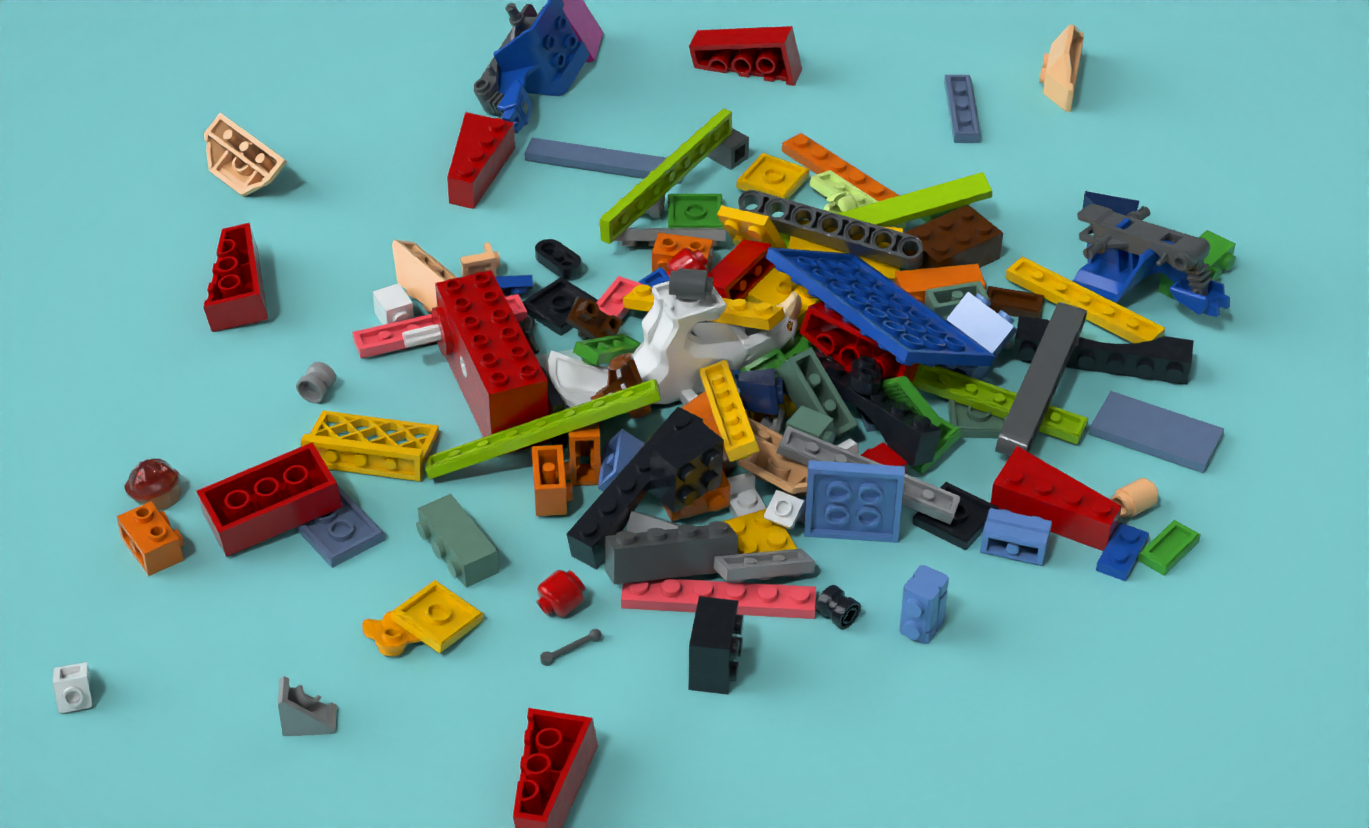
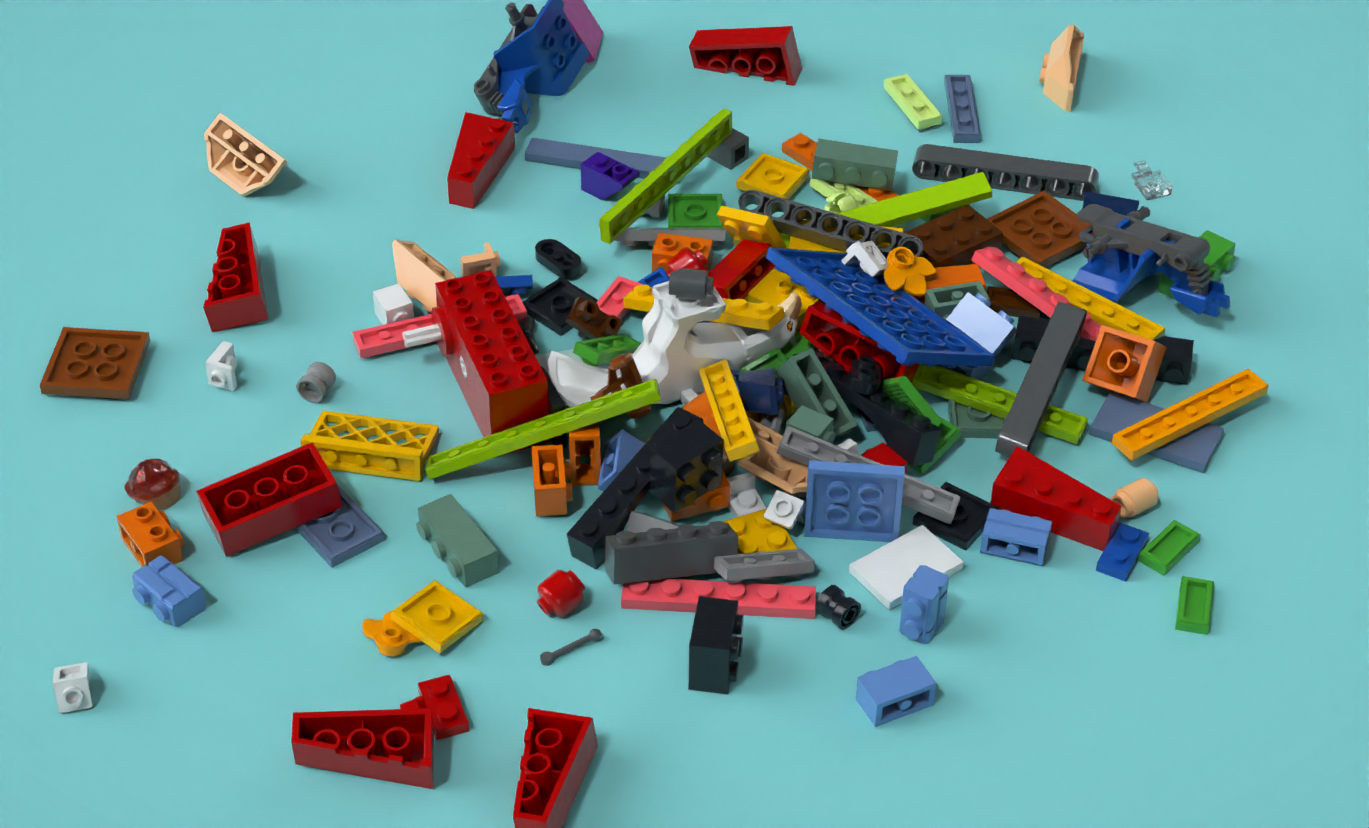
light grey slope [278,676,337,736] -> none
none -> dark orange plate [40,327,150,399]
none -> medium blue brick [132,555,206,628]
none -> white bracket [205,341,237,391]
none -> red wedge [291,708,434,789]
none -> red hinge [400,674,469,740]
none -> dark purple slope [580,152,640,200]
none -> sand green brick [812,138,898,191]
none -> white bracket [841,241,888,277]
none -> white tile [849,525,964,610]
none -> medium blue brick [856,656,936,727]
none -> yellowish green plate [884,74,942,130]
none -> light orange plate [884,247,936,296]
none -> dark grey beam [912,144,1099,201]
none -> coral plate [971,246,1101,341]
none -> dark orange plate [987,191,1094,268]
none -> orange slope [1082,325,1167,403]
none -> light orange plate [1112,368,1269,461]
none -> clear plate [1132,160,1173,201]
none -> bright green tile [1175,576,1214,635]

